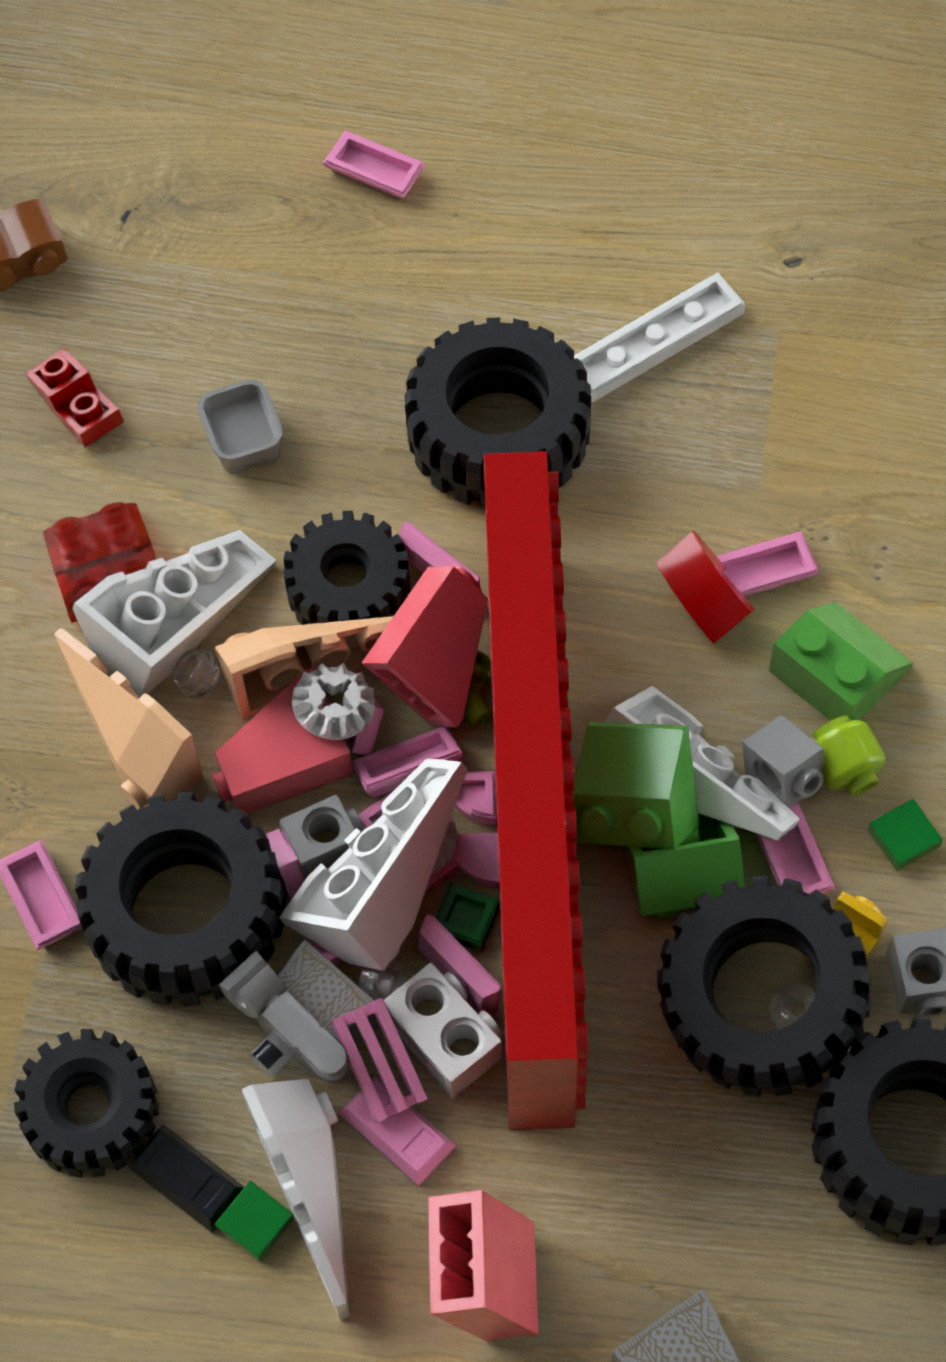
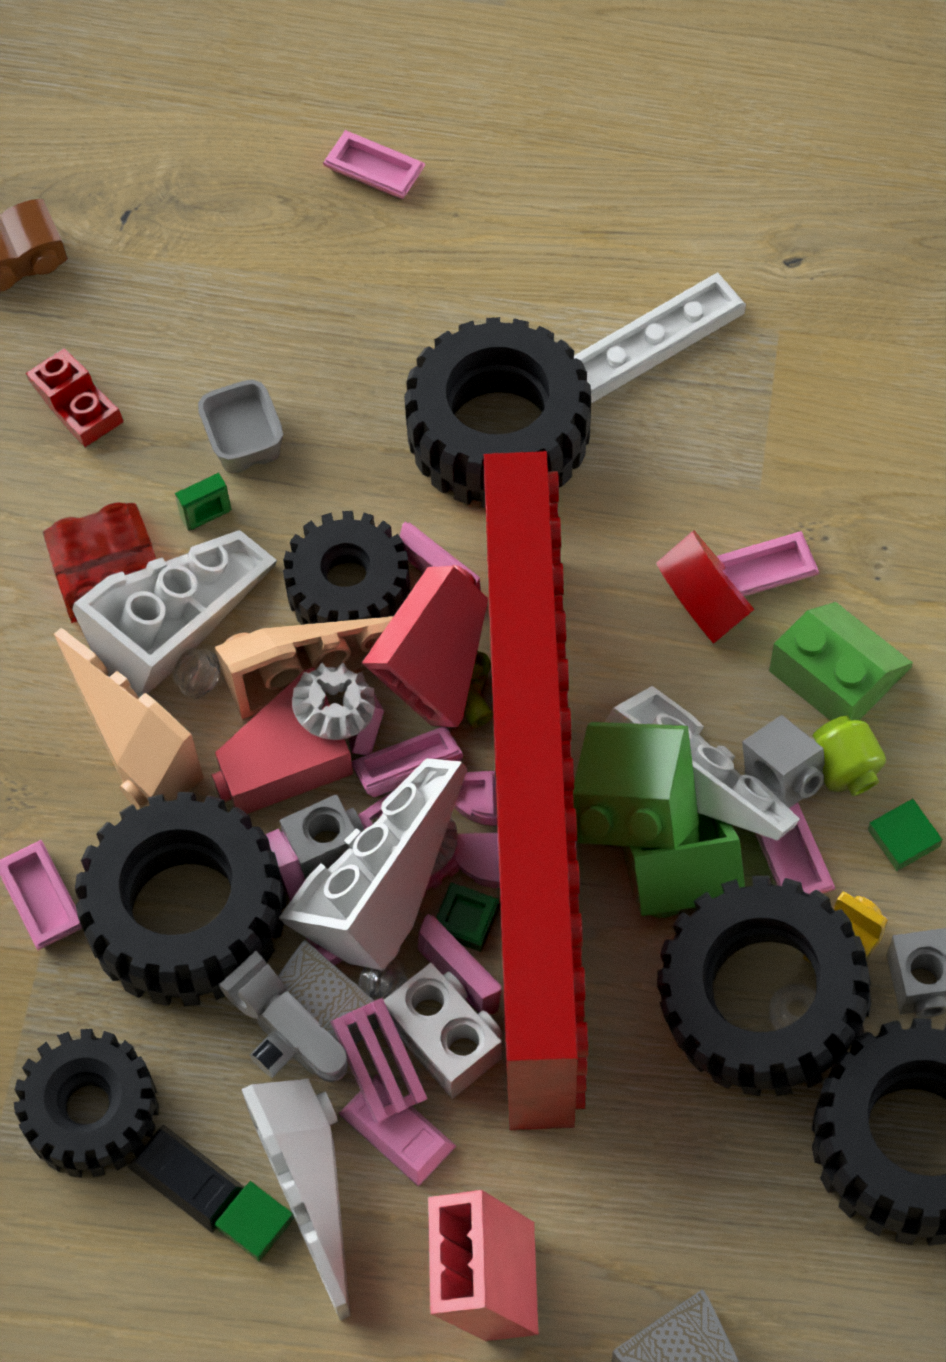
none -> green tile [175,472,232,531]

